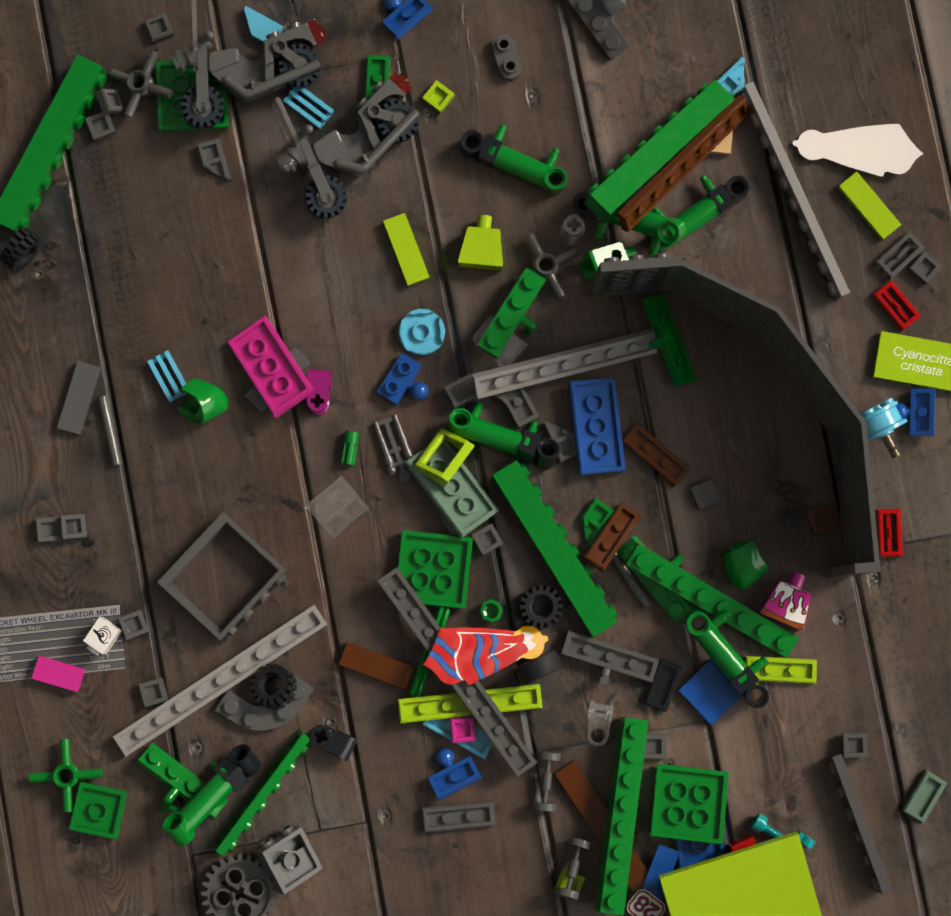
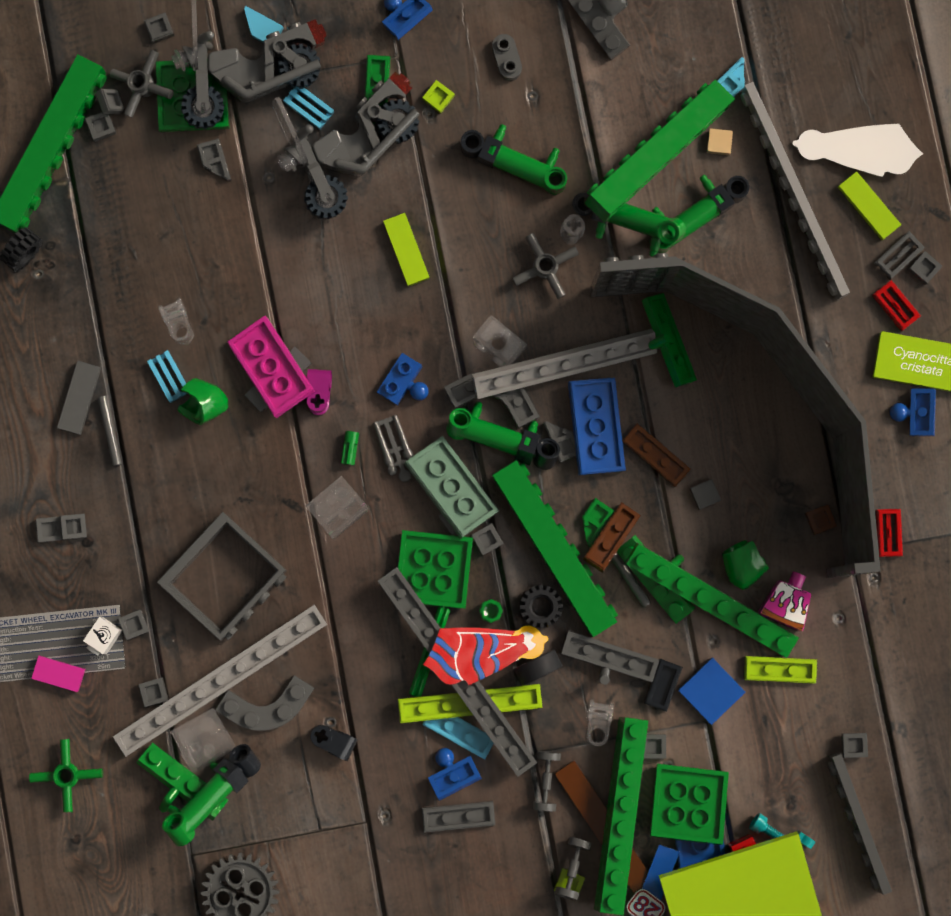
green plate [69,781,128,839] -> none
green plate [213,729,311,856] -> none
black tyre [250,663,297,710] -> none
dark grey plate [255,825,323,895] -> none
reddish brown tile [339,642,414,689] -> none
medium azure tile [399,309,445,356] -> none
lime tile [414,428,475,488] -> none
dark pink tile [450,717,476,743] -> none
lime torso [458,215,503,271] -> none
green plate [477,268,546,359] -> none
green torso [579,242,637,284] -> none
reddish brown tile [617,95,748,232] -> none
green piece [684,609,769,708] -> none
medium azure wheel [861,398,908,459] -> none
sand green tile [901,770,947,824] -> none
none -> clear piece [158,298,194,345]
none -> clear brick [170,708,236,773]

